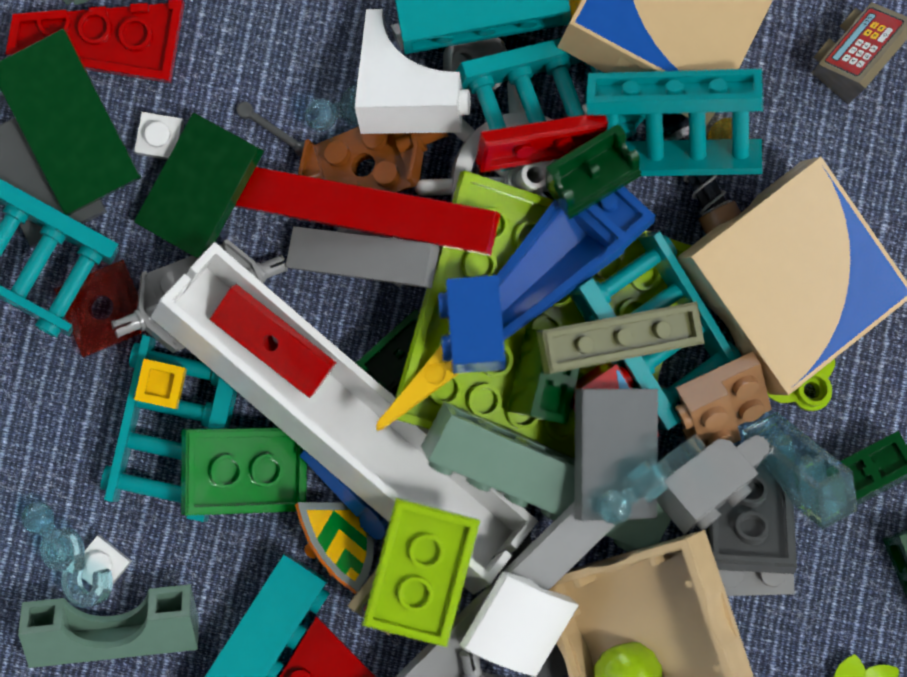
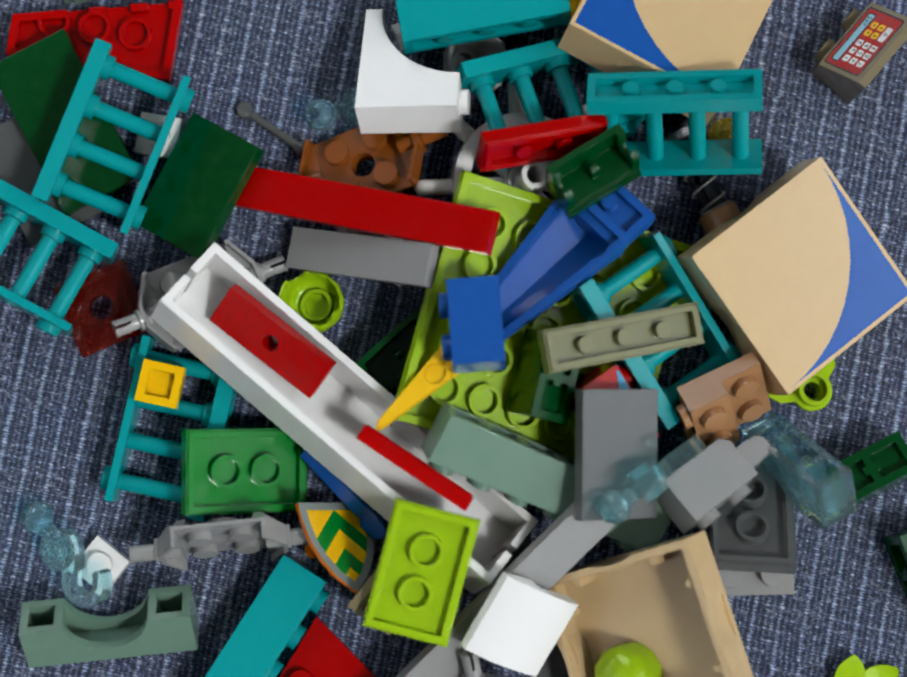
none -> teal fence [31,38,195,235]
none -> light grey plate [129,511,308,571]
none -> lime hair [278,271,345,333]
none -> red tile [356,425,474,511]

